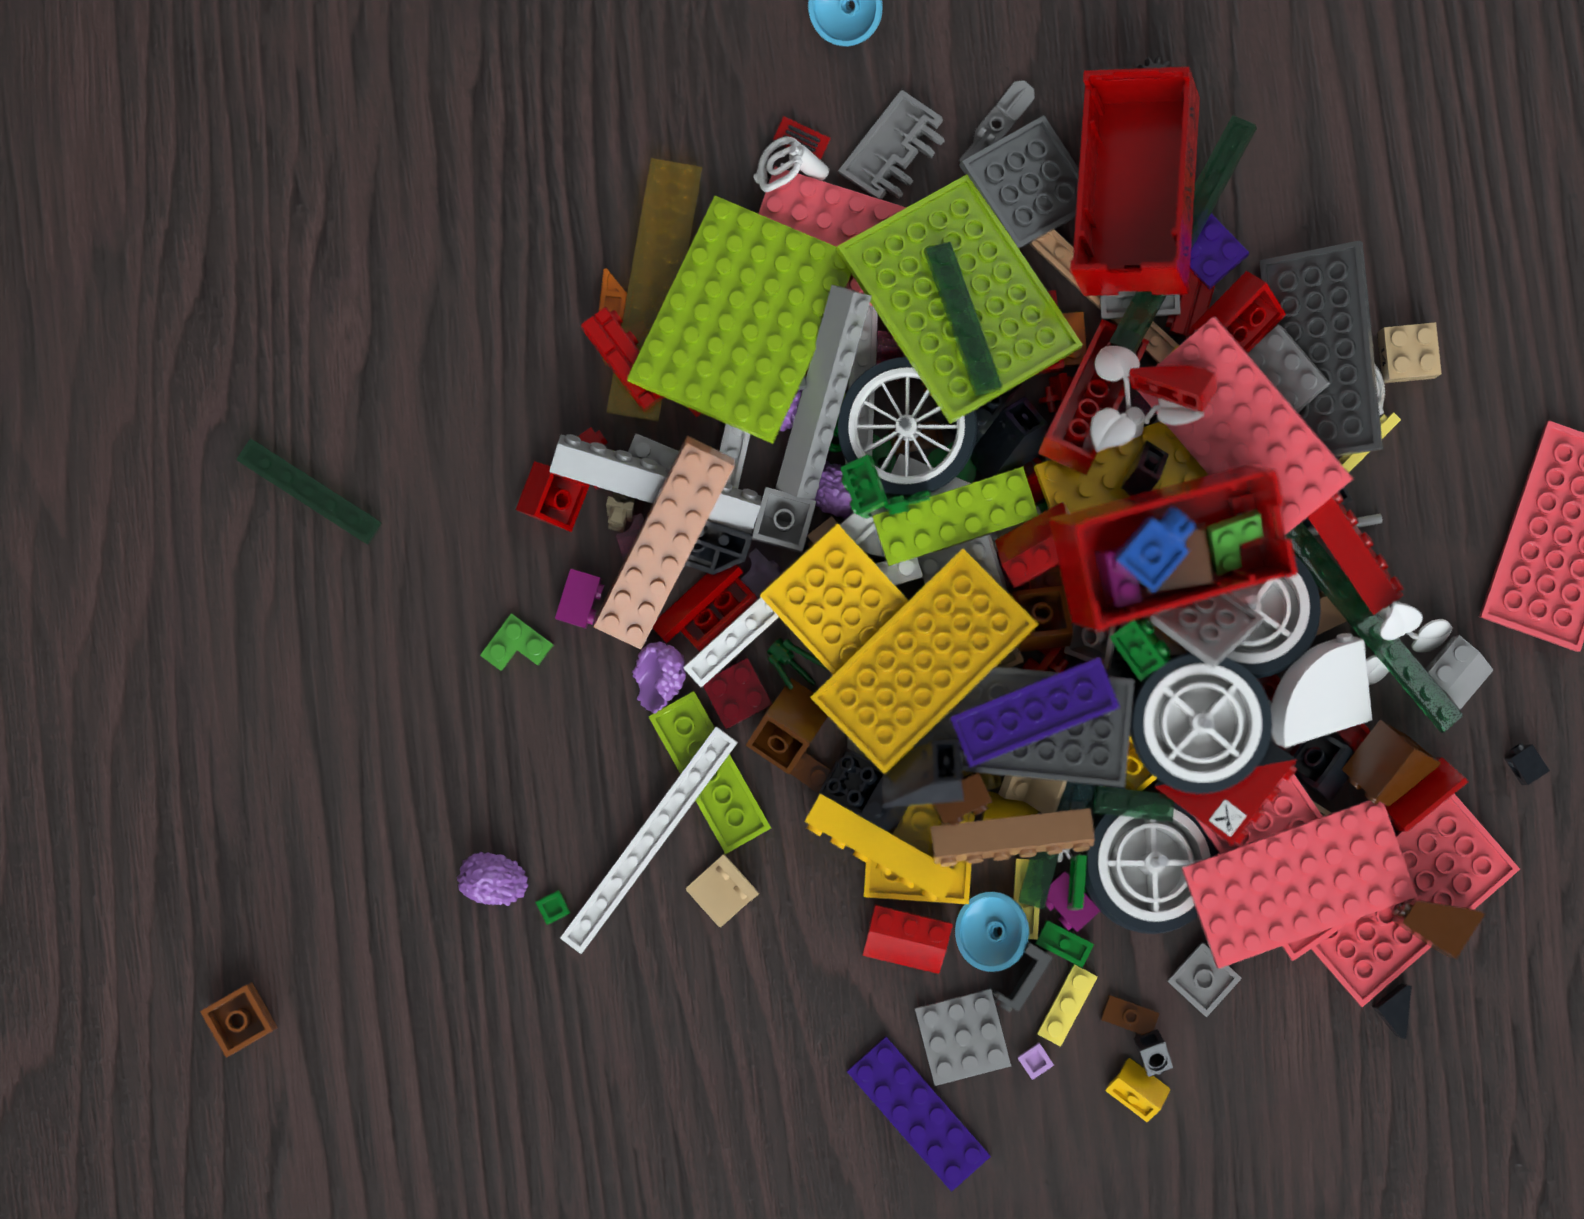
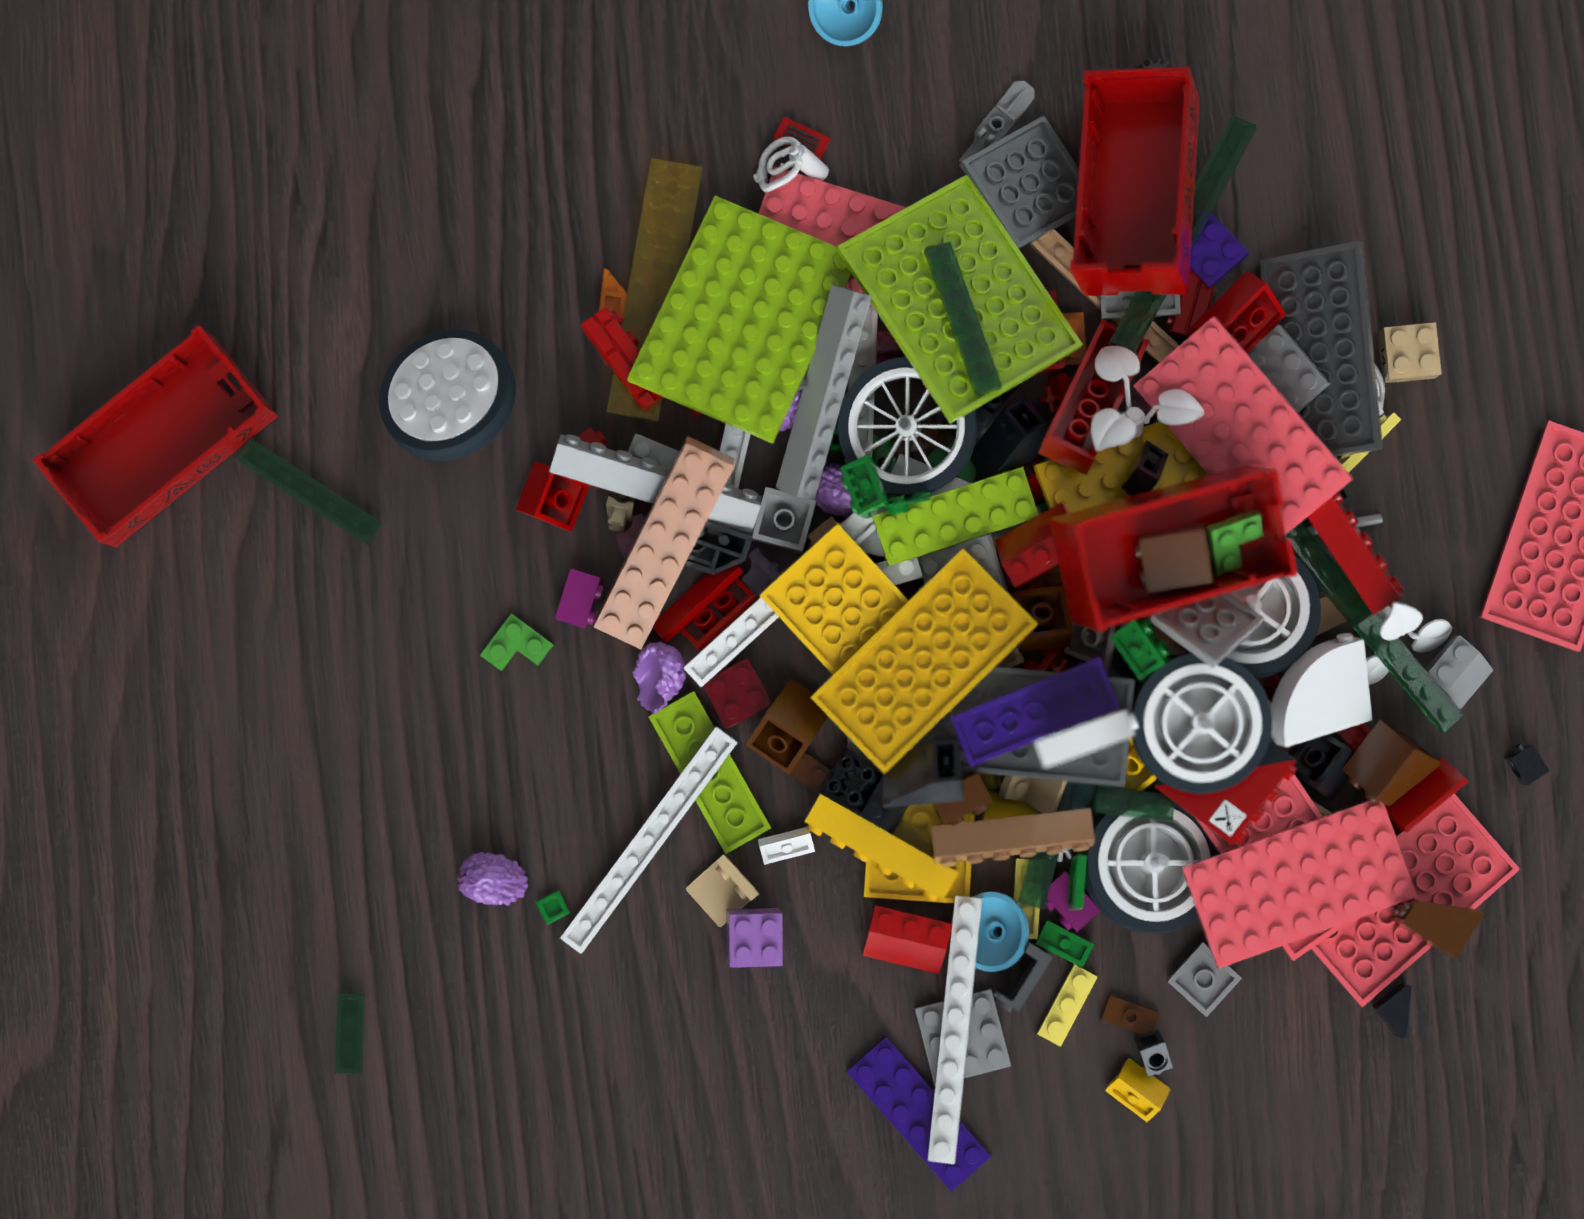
dark orange brick [200,983,278,1058] -> none
dark green plant [767,638,827,690] -> none
light grey hinge [838,90,945,200] -> none
lavender plate [1017,1042,1054,1080] -> none
magenta brick [1095,546,1141,607] -> none
blue plate [1113,507,1196,592] -> none
red slope [1129,365,1217,413] -> none
none -> red piece [32,325,279,548]
none -> clear green plate [334,993,365,1074]
none -> white wheel [379,329,516,461]
none -> medium lavender brick [727,908,783,967]
none -> white plate [758,827,815,865]
none -> white plate [928,895,983,1164]
none -> white brick [1035,709,1139,768]

